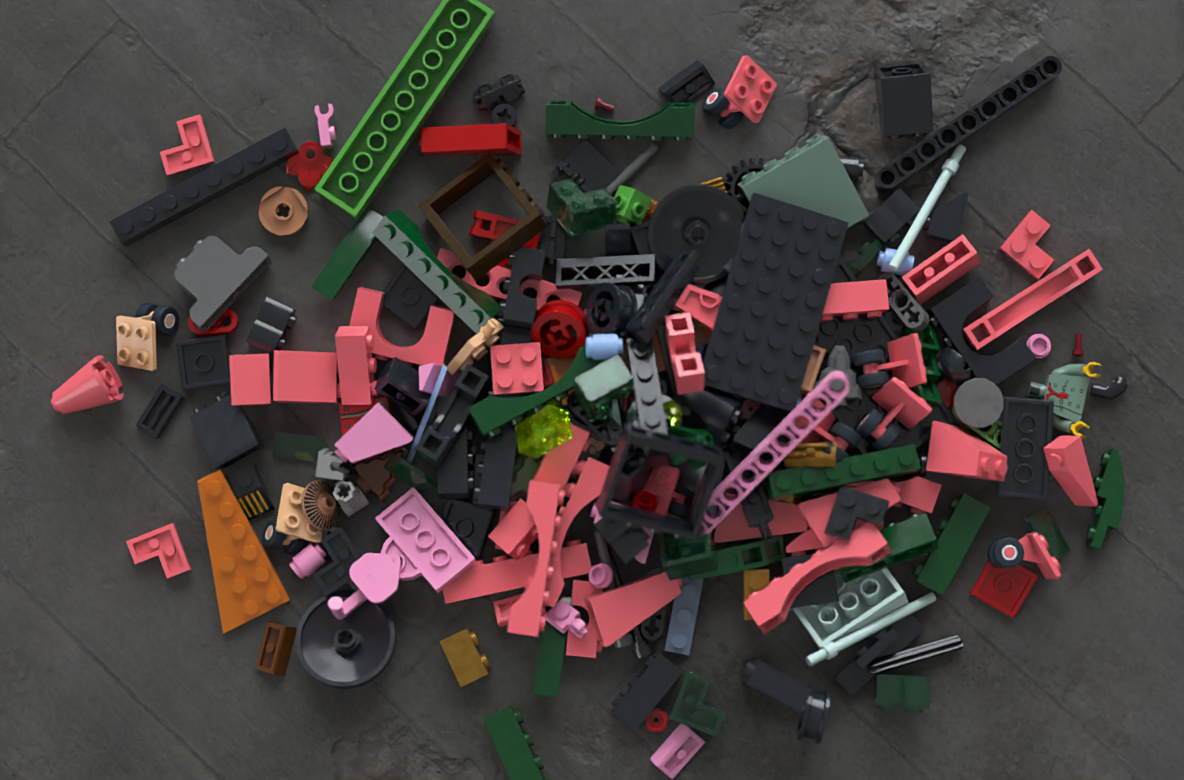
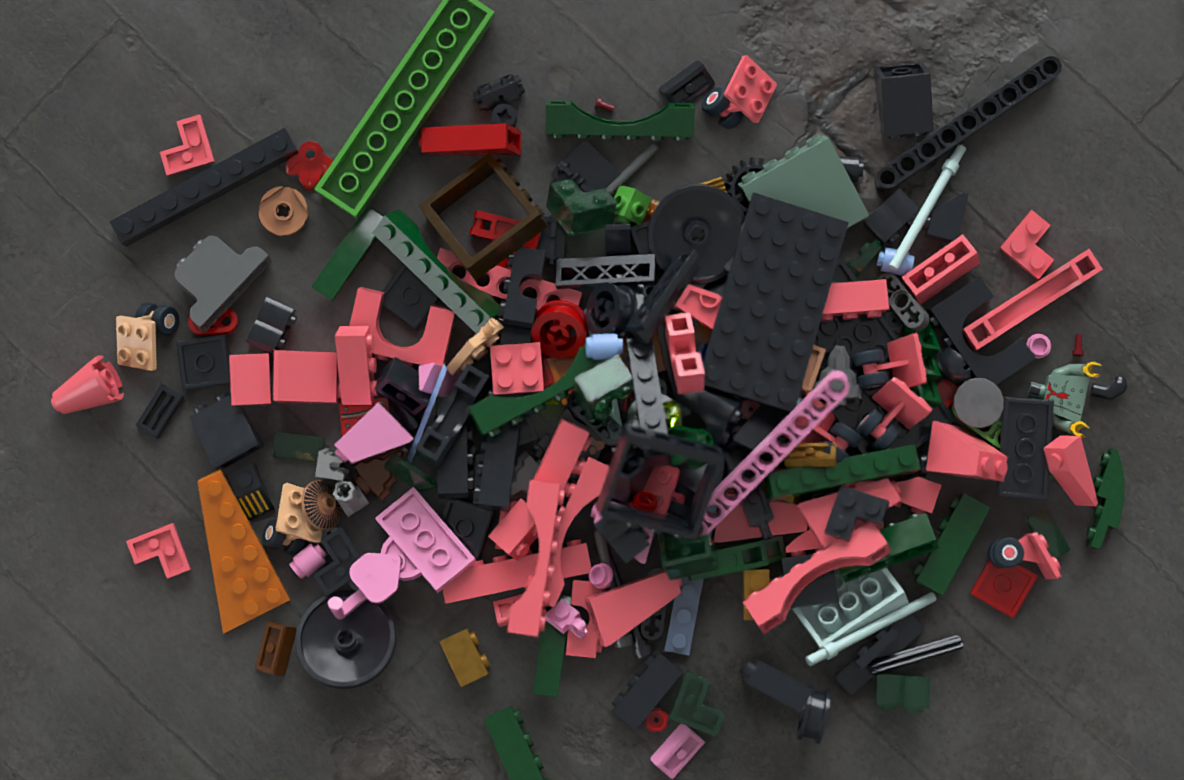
bright pink plate [315,103,337,149] -> none
clear neon green brick [515,405,572,459] -> none

